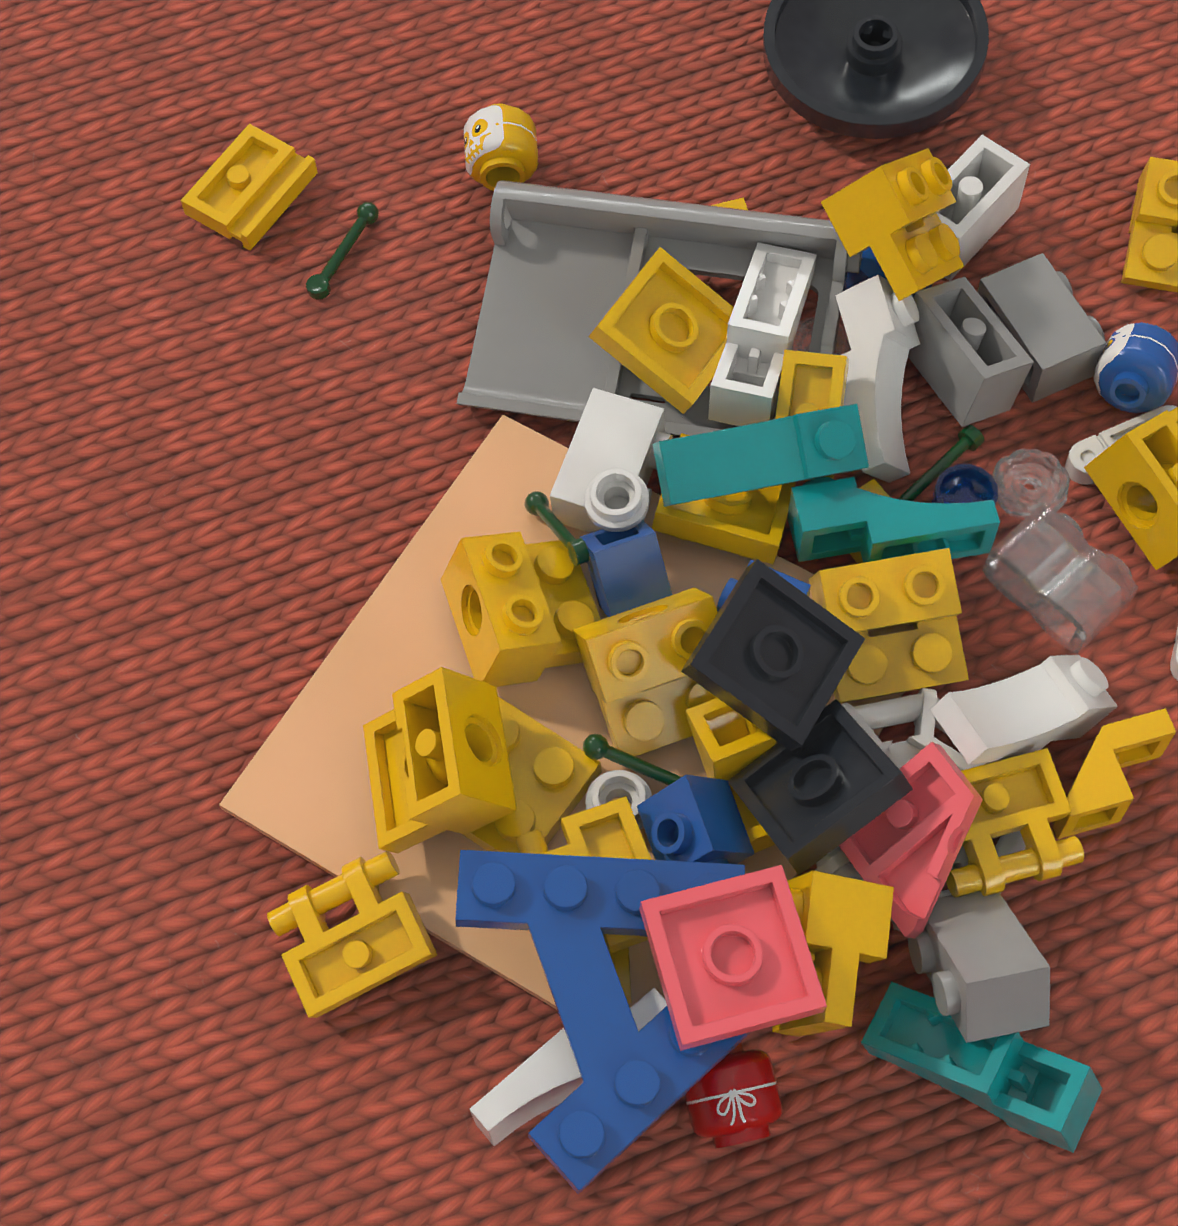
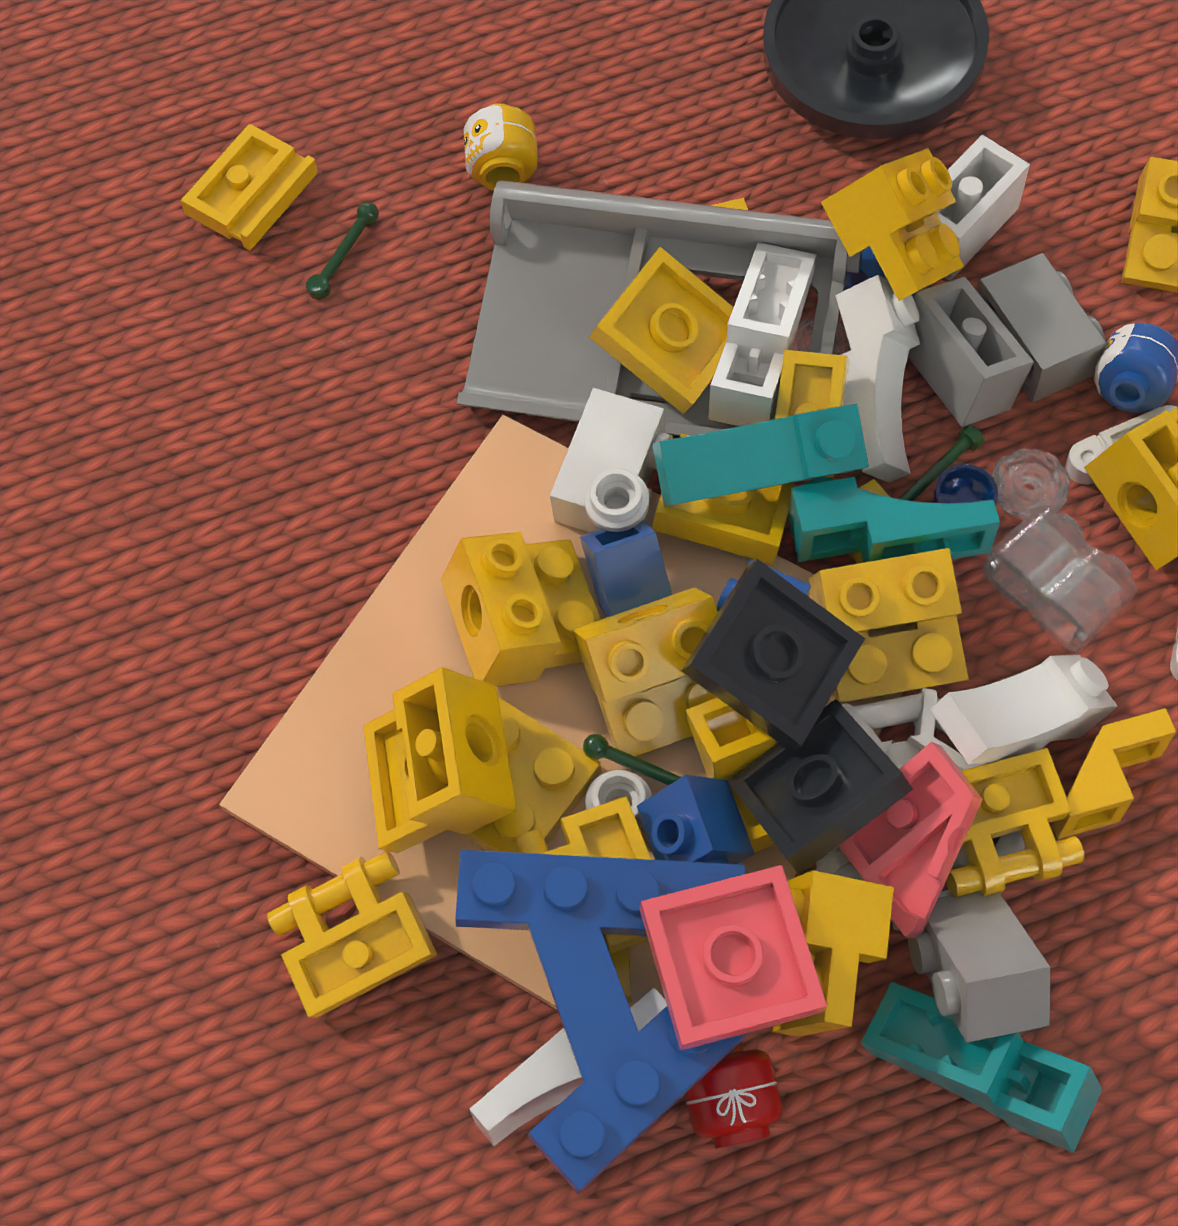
dark green hinge [524,491,590,566] -> none

